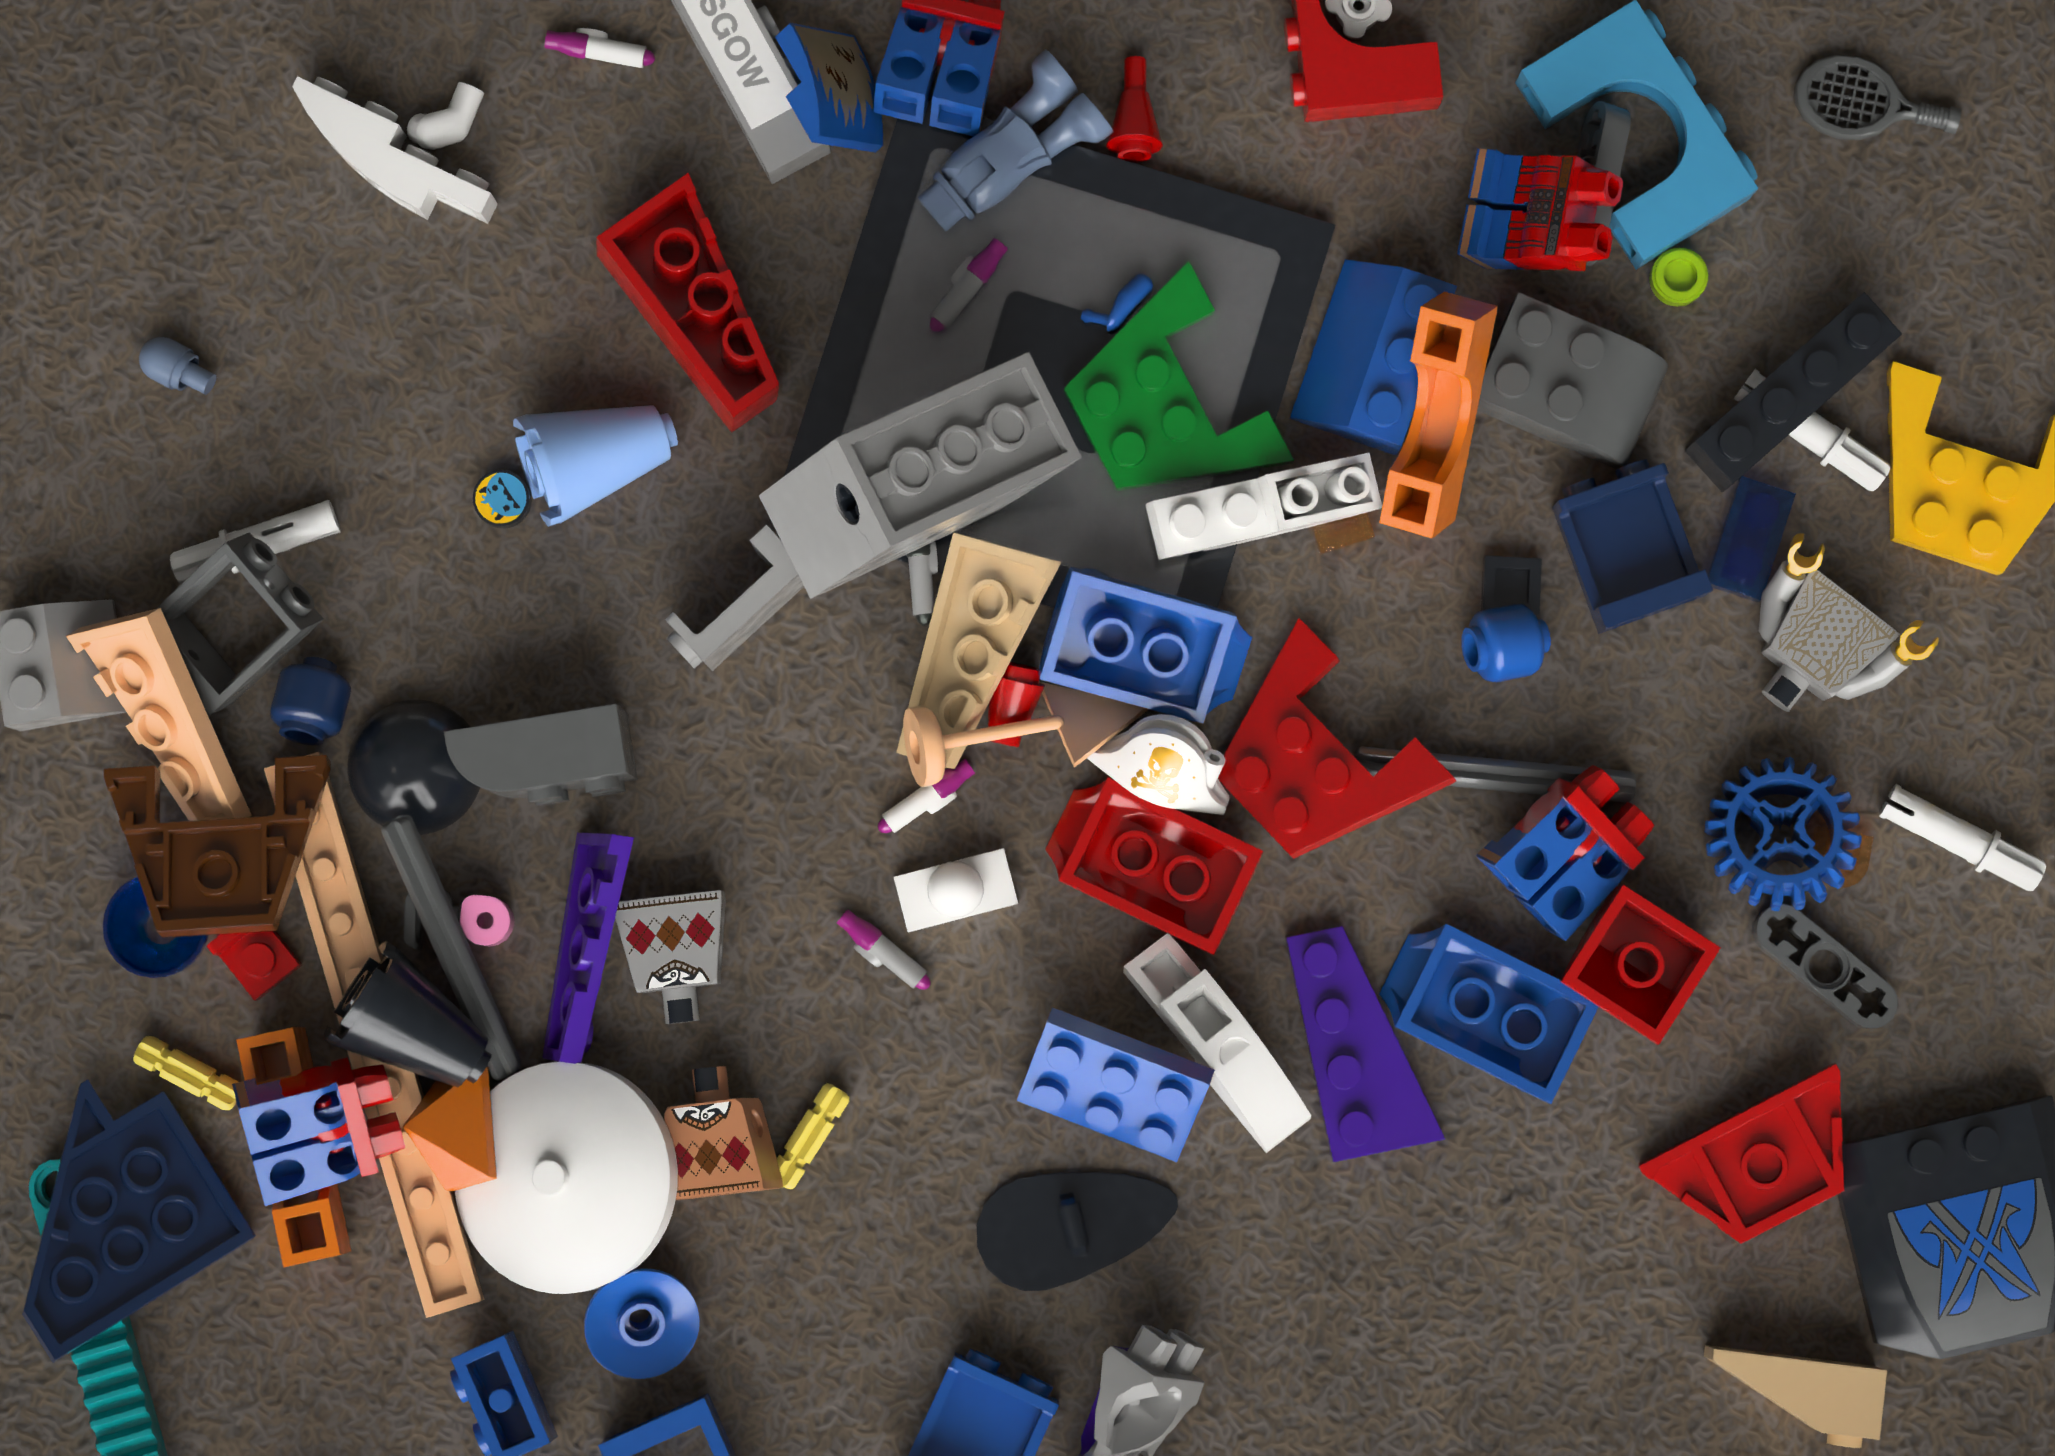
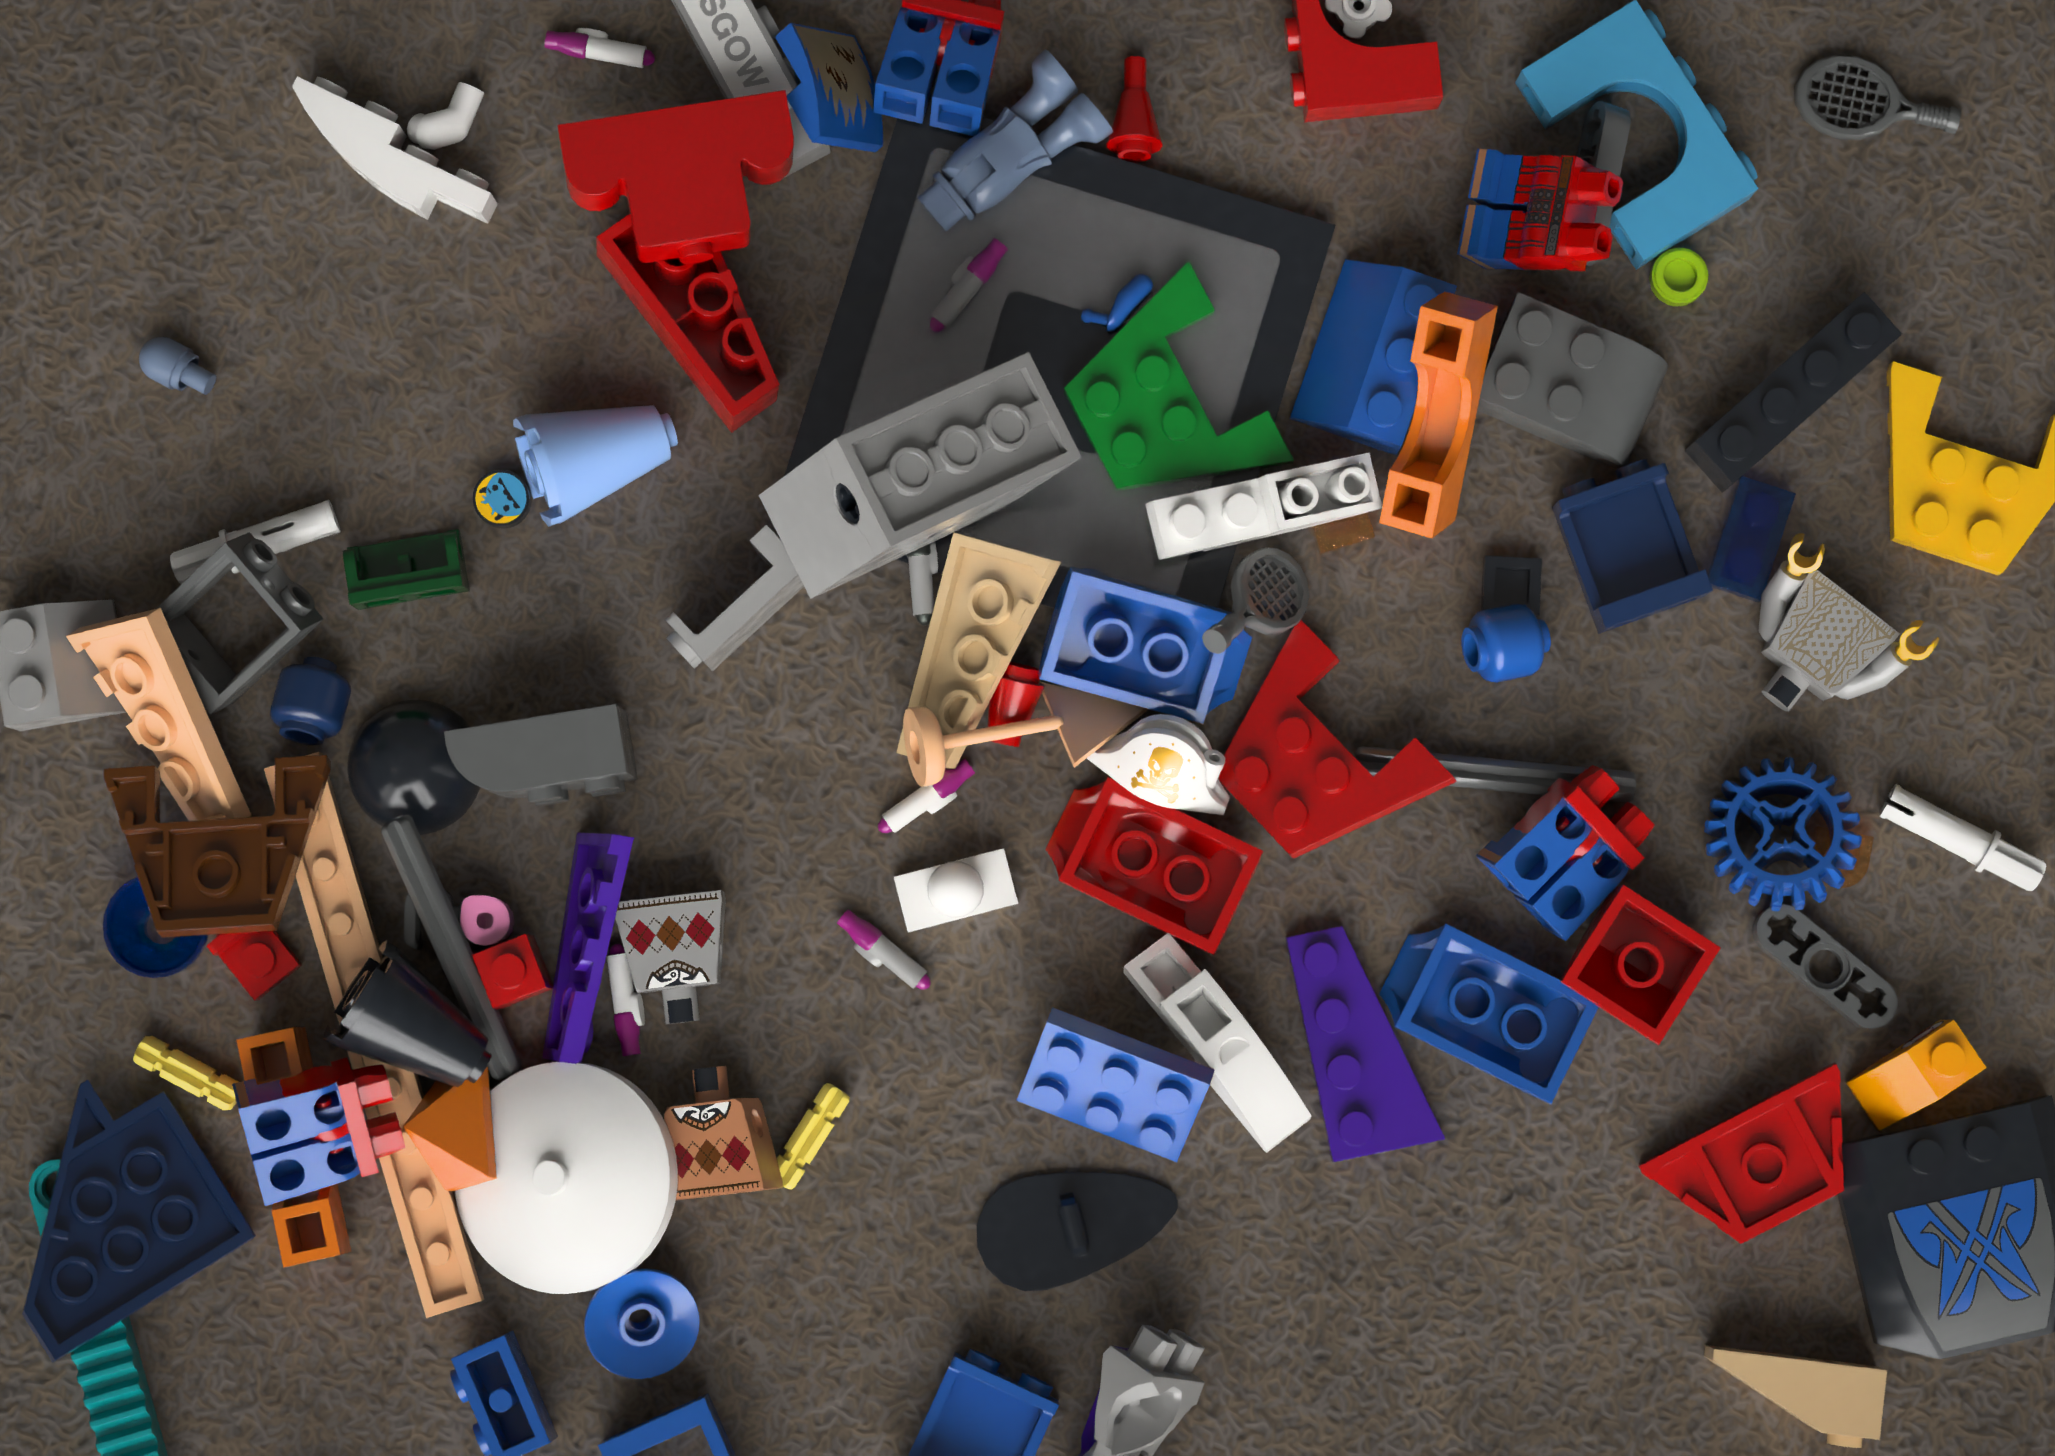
white axle [1734,369,1891,491] -> none
none -> dark green hinge [343,529,470,610]
none -> red brick [472,934,553,1009]
none -> red brick [557,90,794,264]
none -> white piece [606,944,645,1056]
none -> dark grey piece [1202,548,1309,654]
none -> light orange slope [1846,1019,1987,1131]

